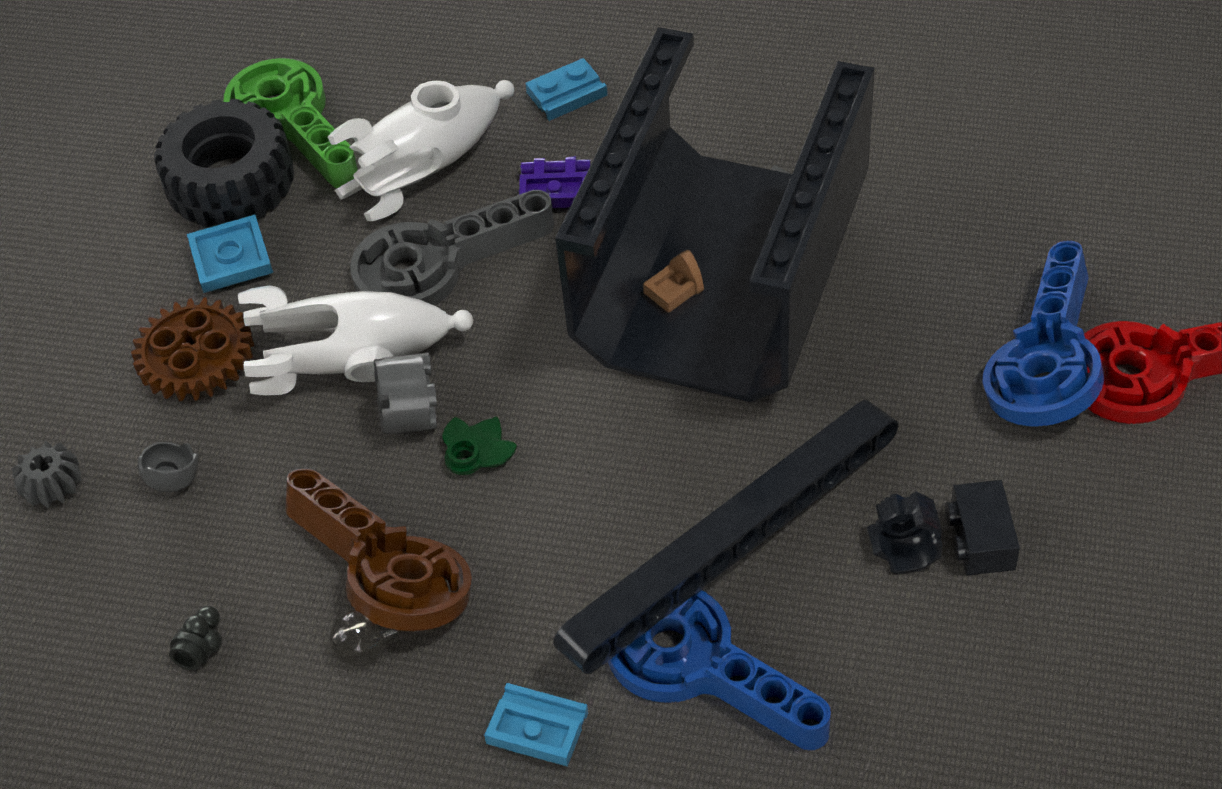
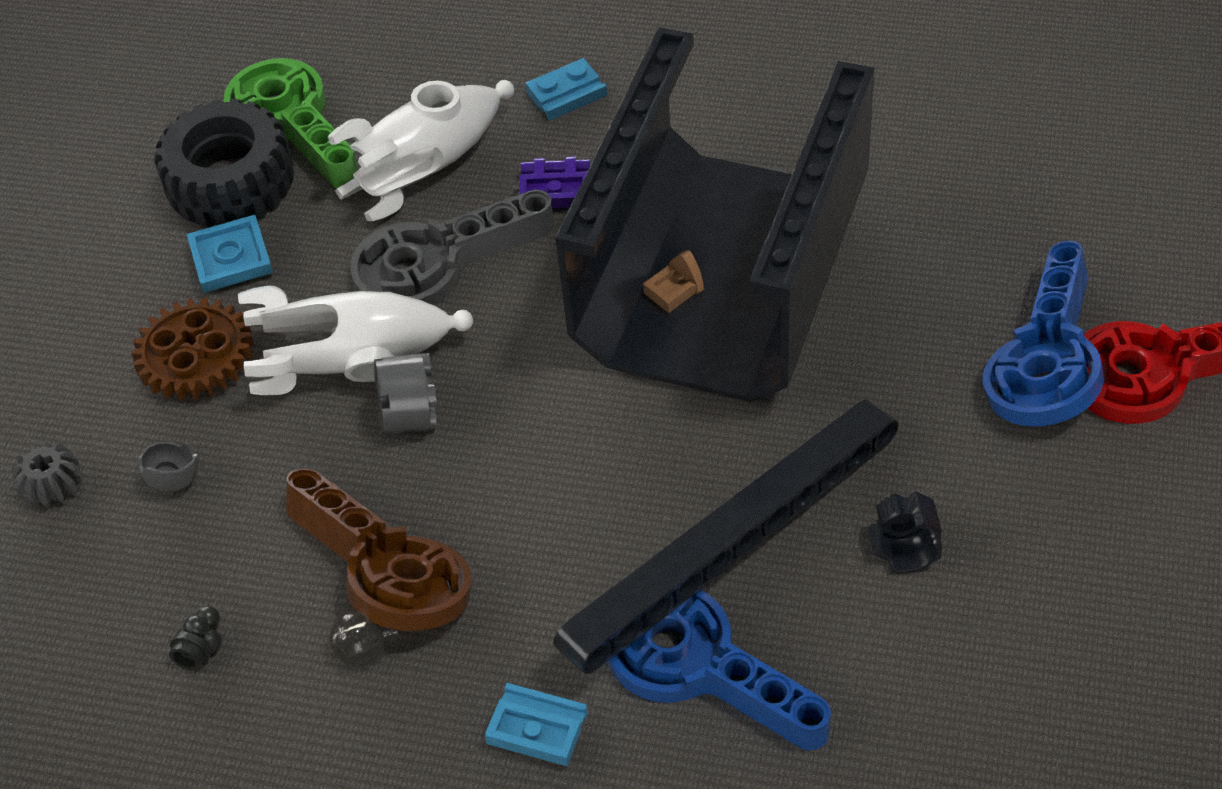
dark green plate [442,416,517,475] -> none
black brick [945,480,1020,576] -> none

